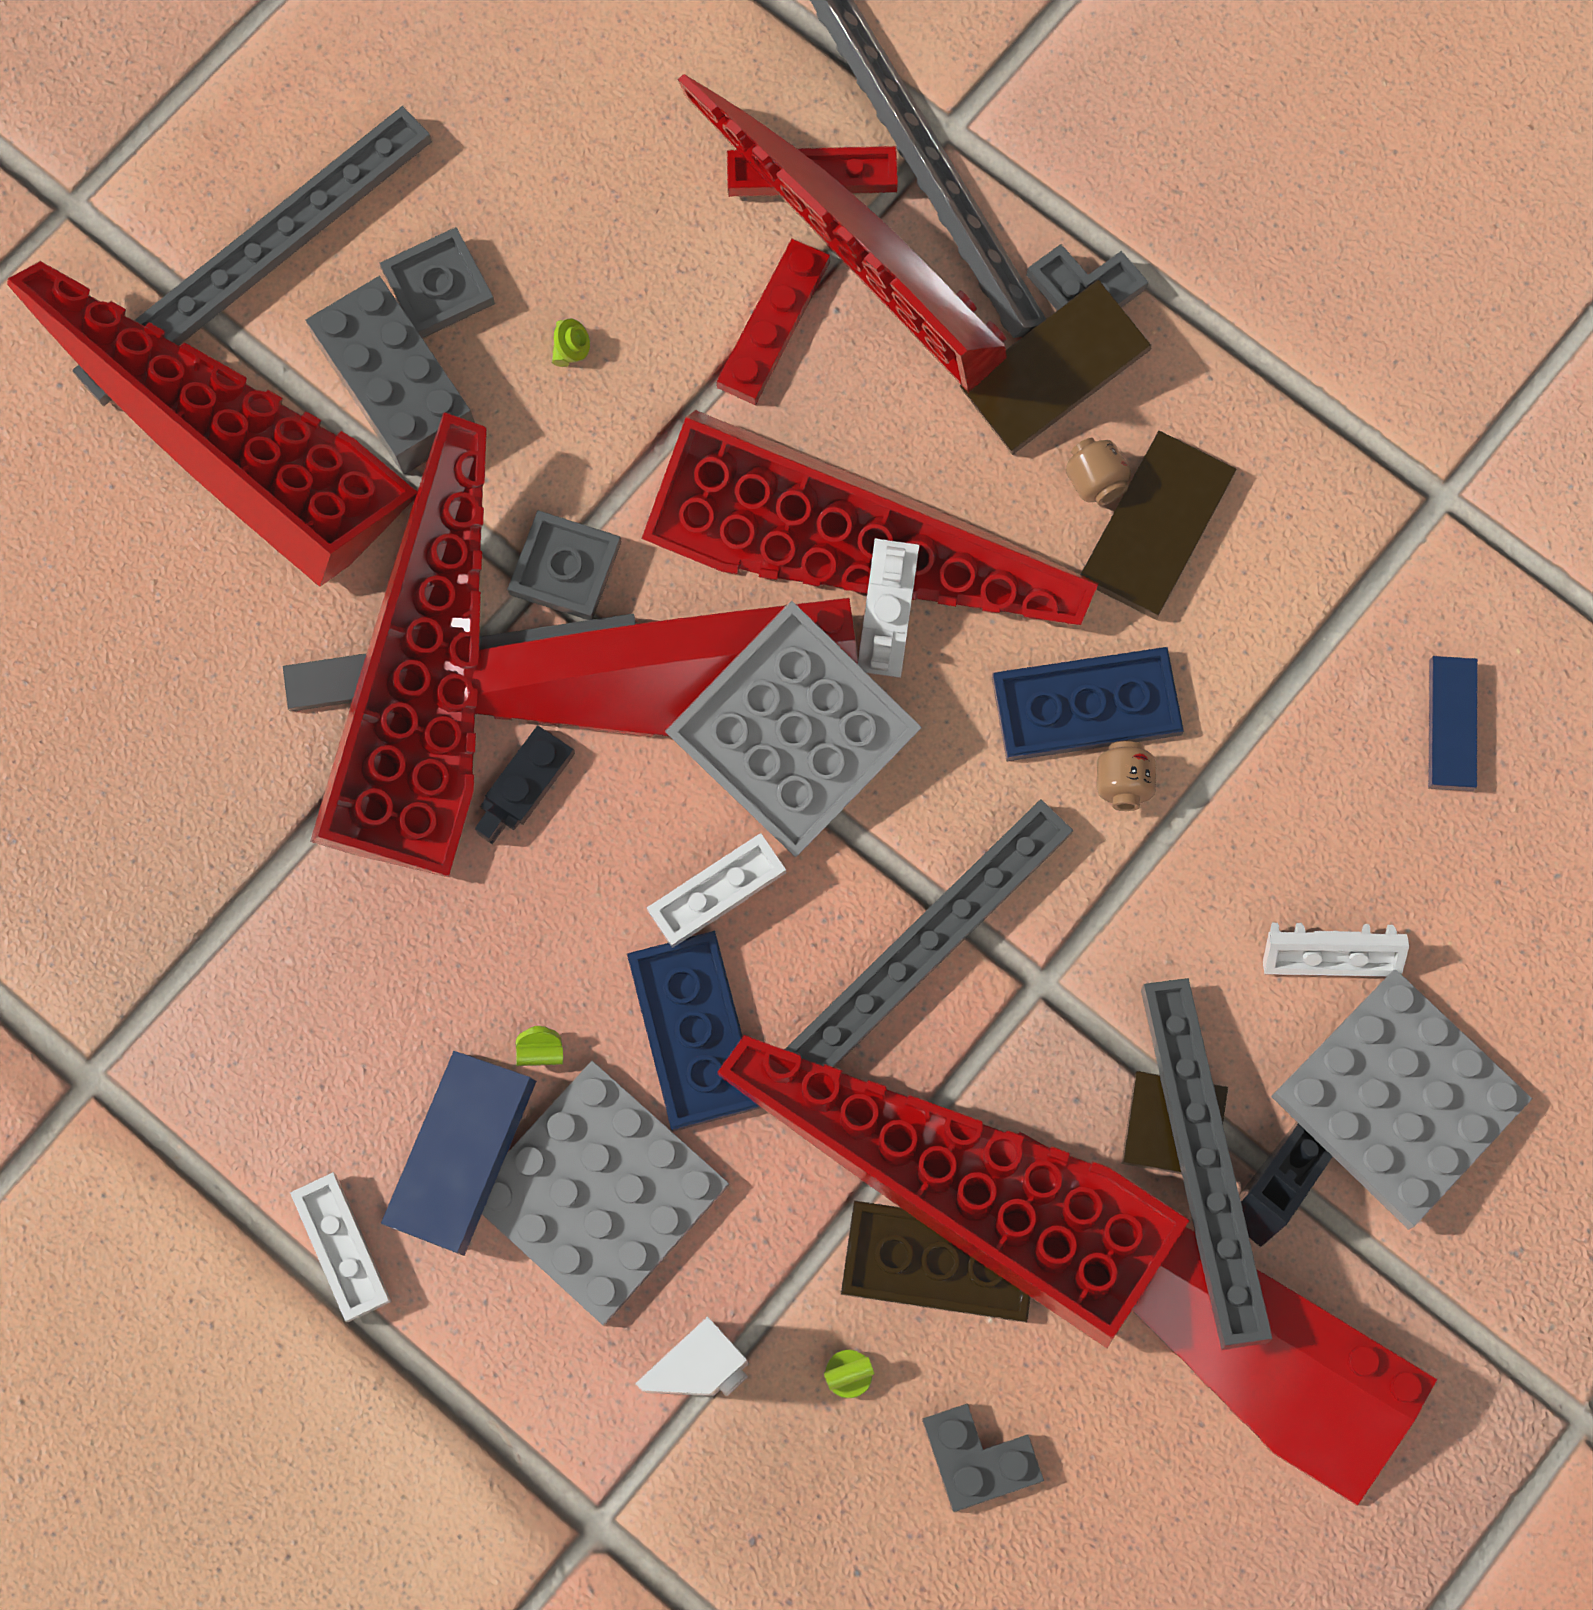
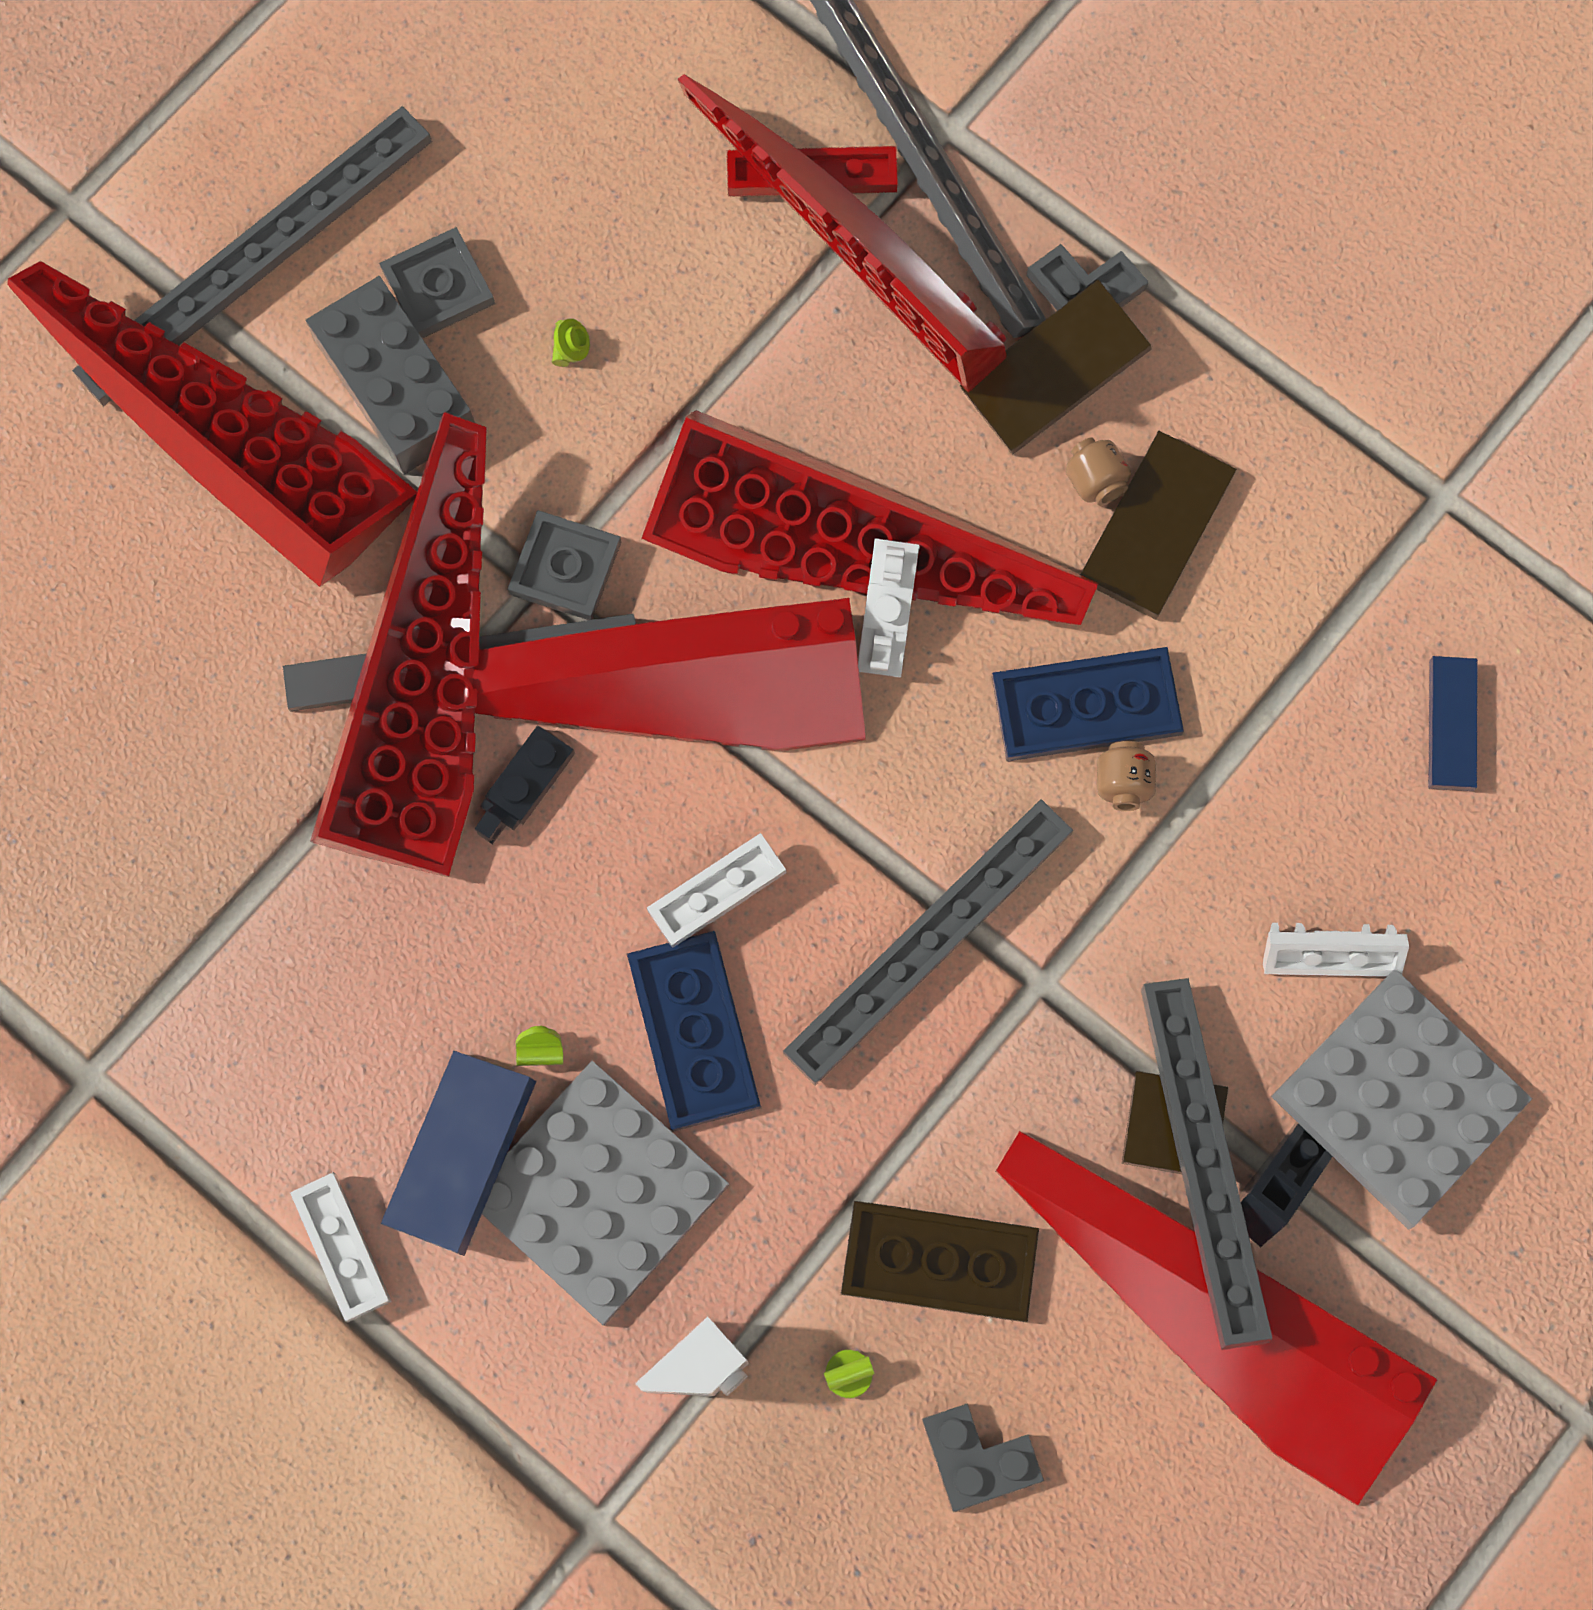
light grey plate [665,601,922,857] -> none
red plate [716,238,830,406] -> none
red wedge [717,1035,1190,1349] -> none

